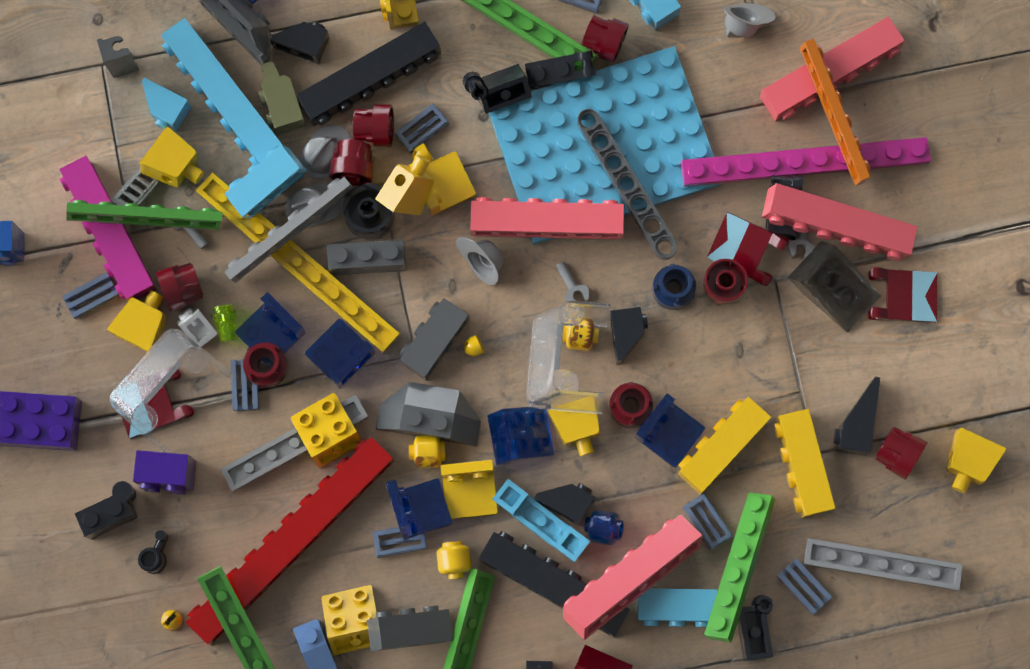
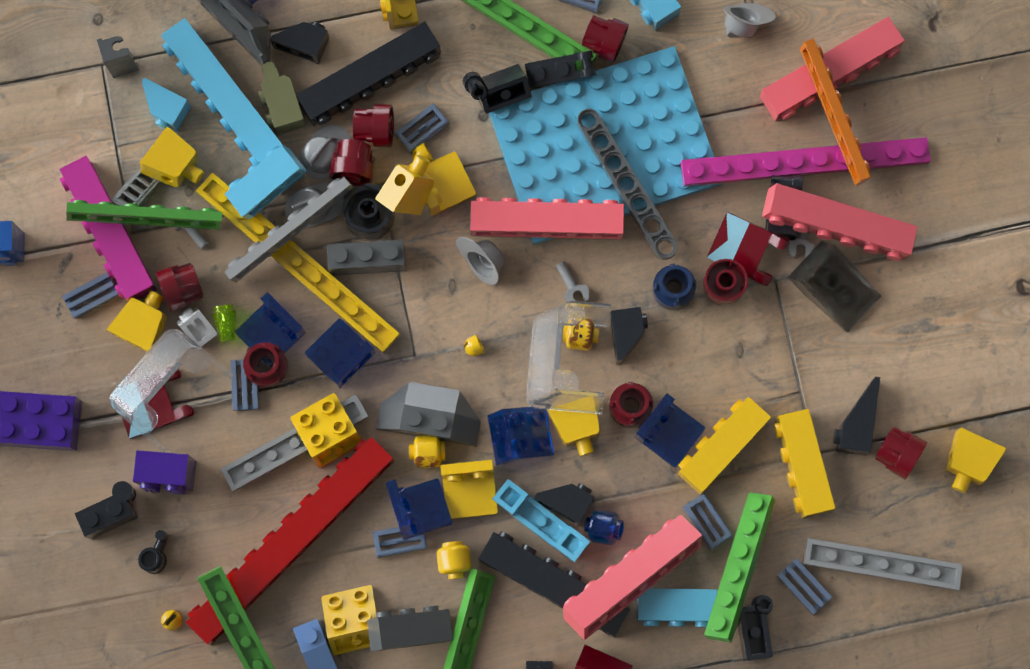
dark grey brick [399,298,469,381] -> none
dark red flag [868,267,937,323] -> none

